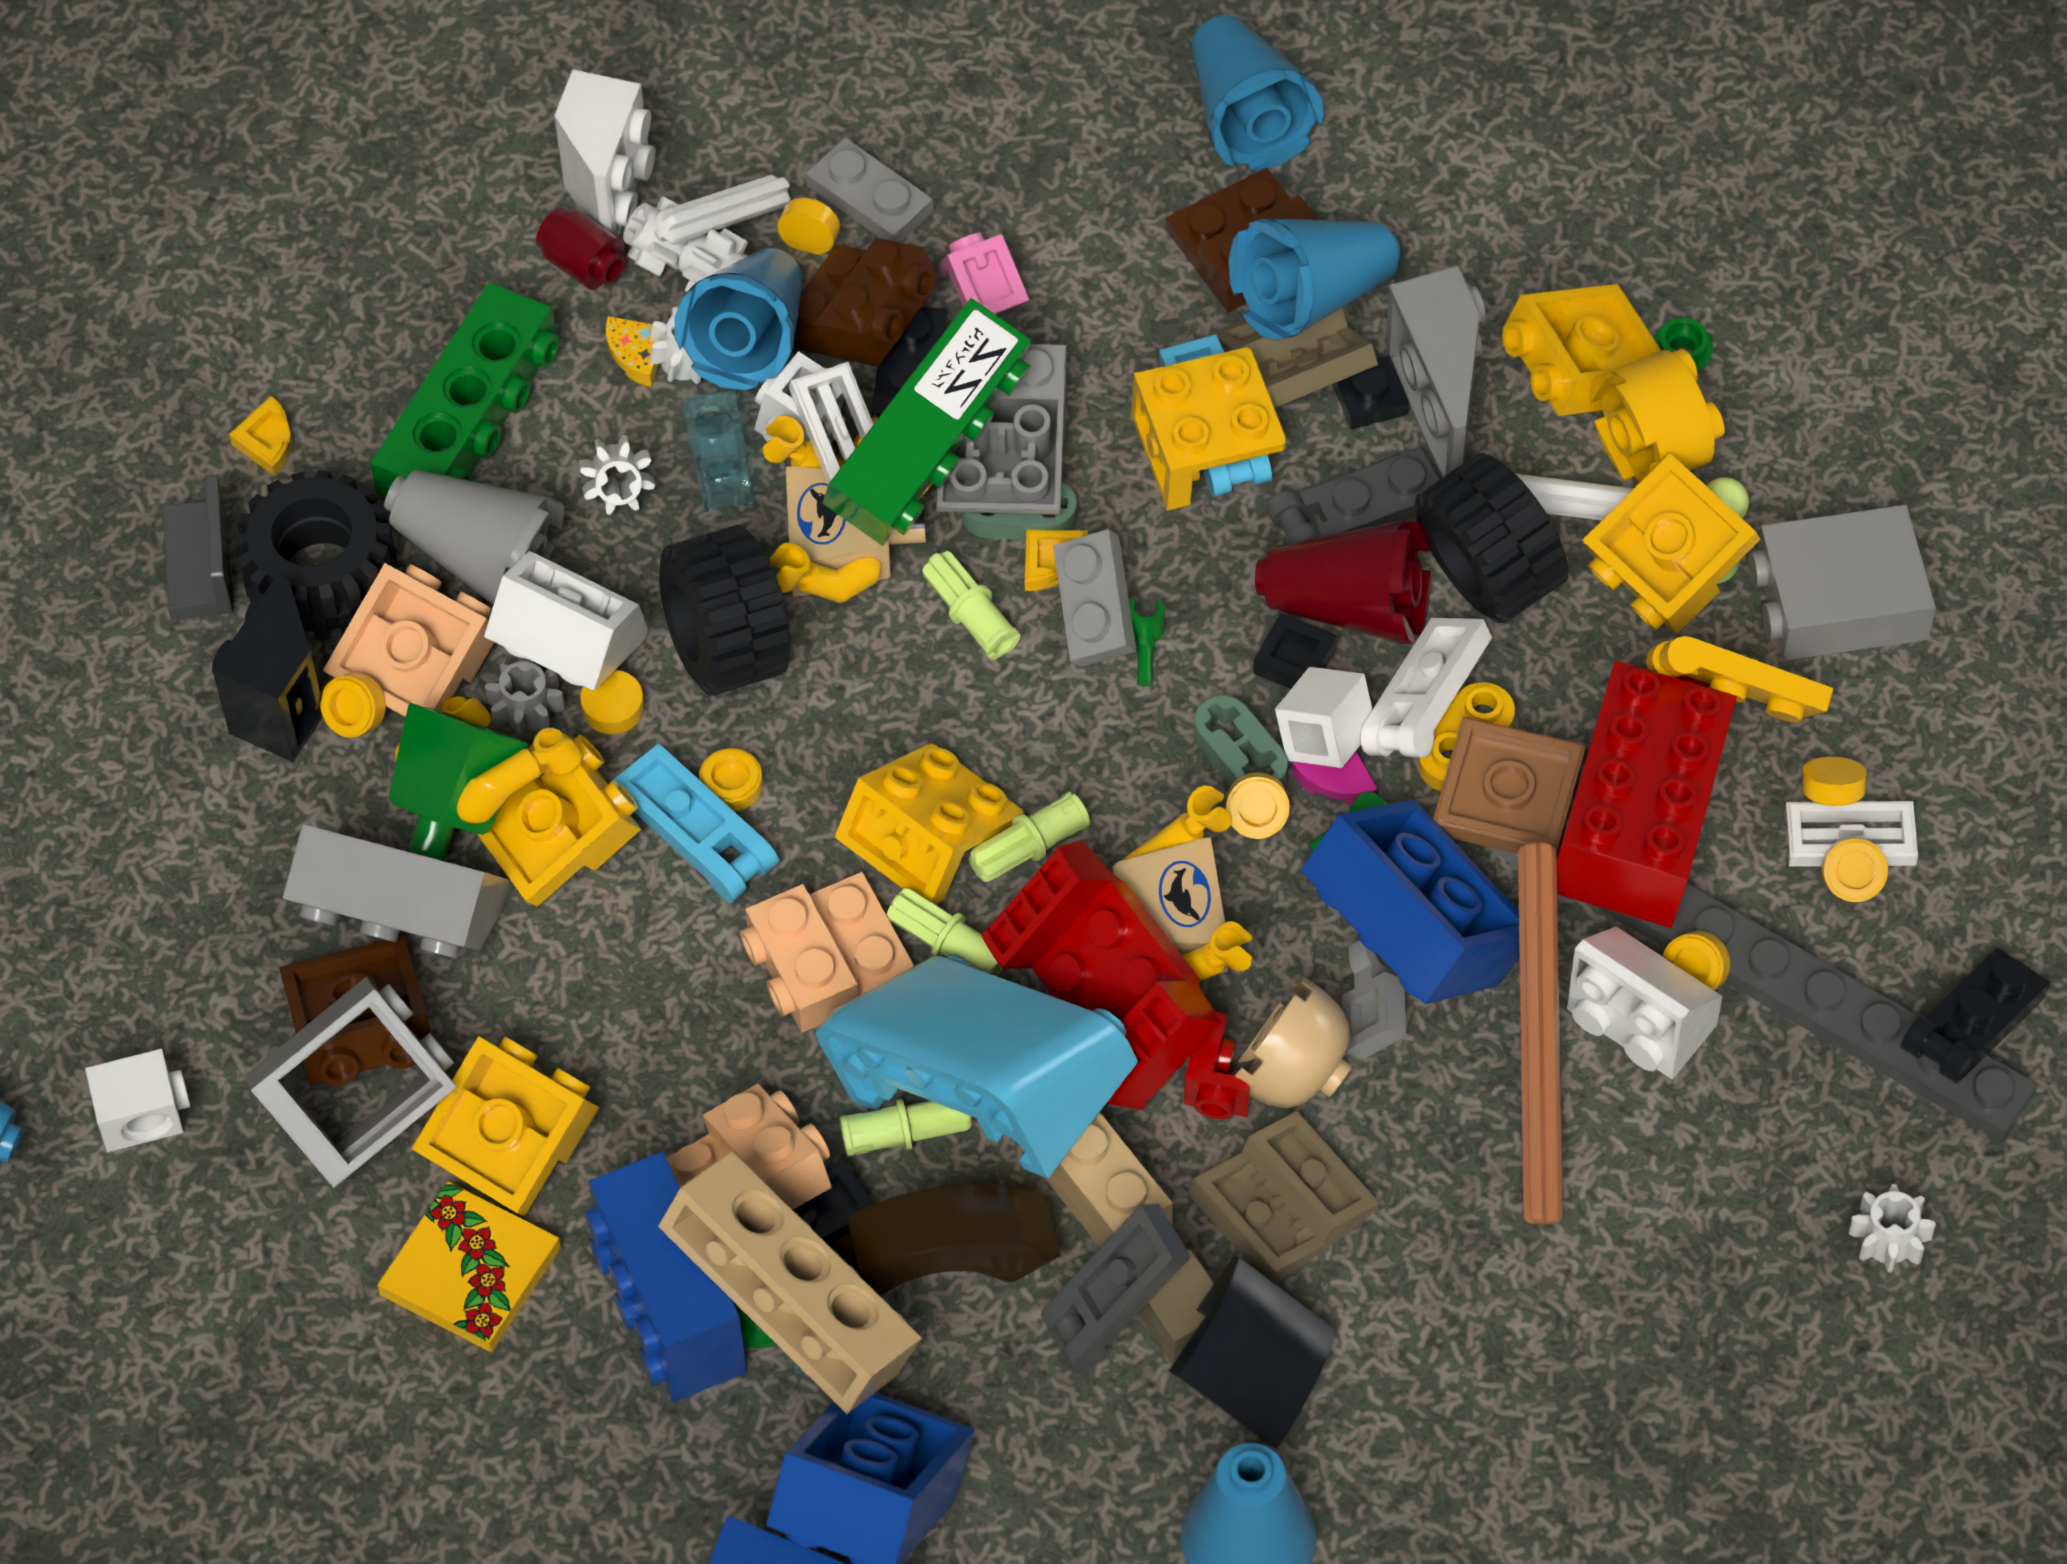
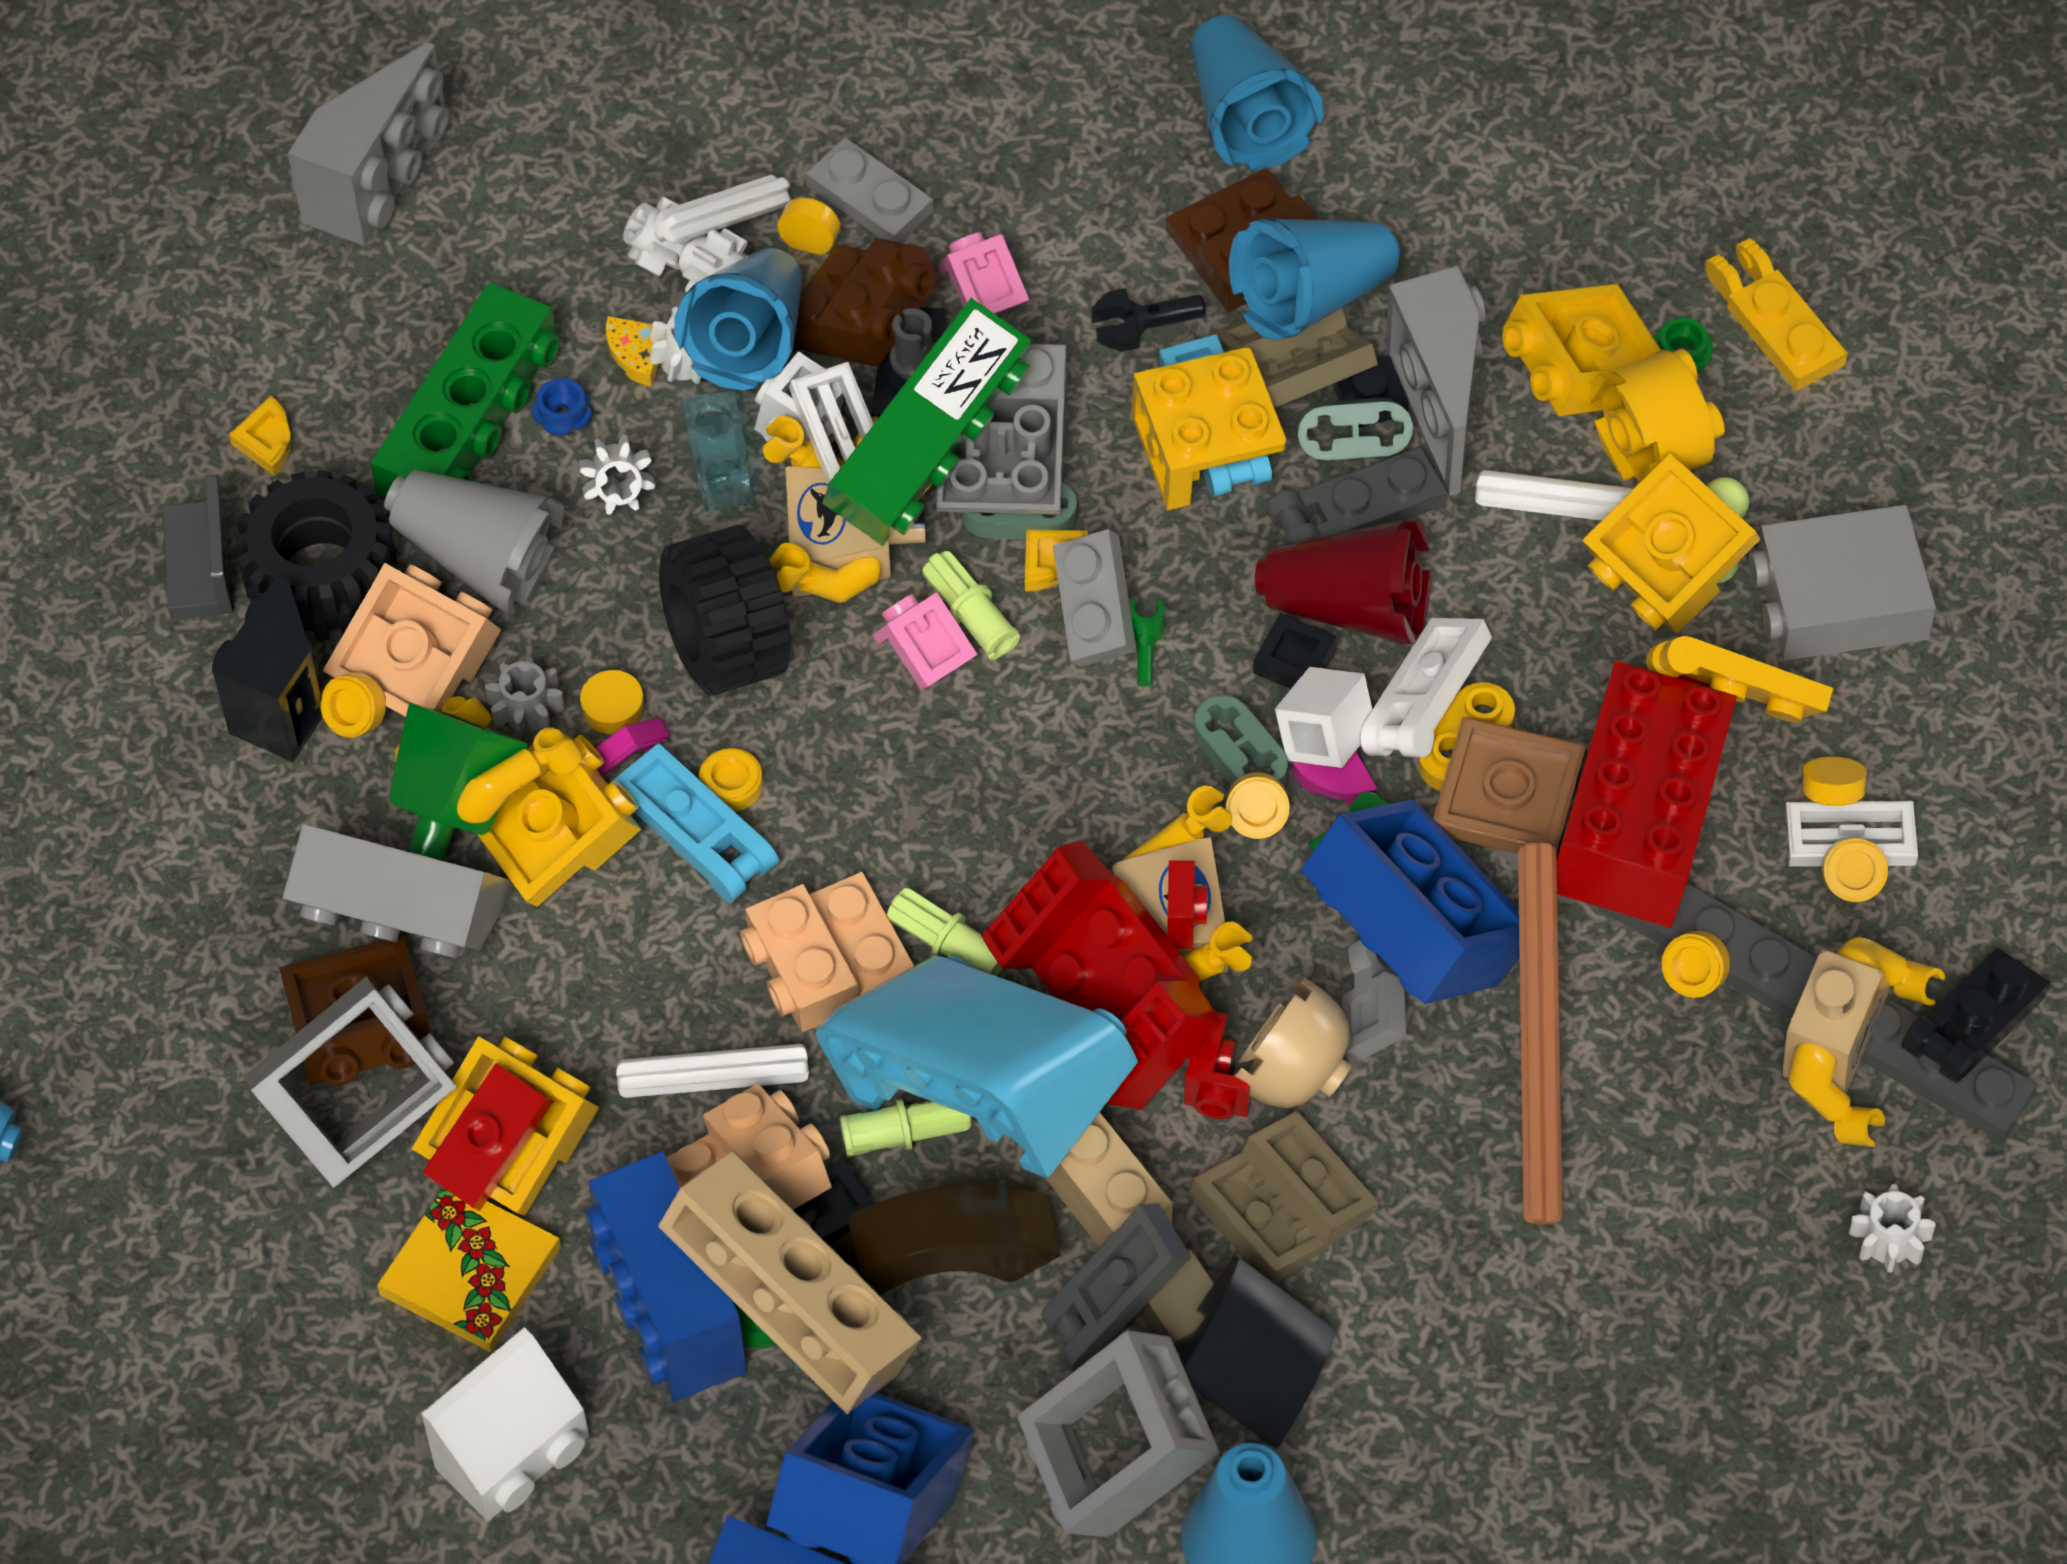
white brick [85,1049,190,1152] -> none
white slope [484,551,648,691] -> none
dark red brick [536,207,626,290] -> none
white slope [554,69,655,236] -> none
yellow bracket [834,744,1024,905] -> none
yellowish green axle [968,791,1090,882] -> none
black tyre [1415,453,1569,624] -> none
white slope [1567,926,1722,1079] -> none
none -> light grey slope [288,42,449,246]
none -> white slope [421,1327,589,1522]
none -> red plate [422,1063,554,1211]
none -> blue plate [532,378,592,436]
none -> dark pink tile [596,717,670,776]
none -> white axle [616,1044,809,1098]
none -> bright pink bracket [873,592,978,691]
none -> dark grey pin [890,308,934,380]
none -> light grey window [1017,1331,1220,1537]
none -> black bar [1091,288,1206,352]
none -> red plate [1167,860,1207,949]
none -> sand green beam [1295,397,1413,460]
none -> yellow hinge [1704,238,1848,391]
none -> torso [1783,937,1945,1147]

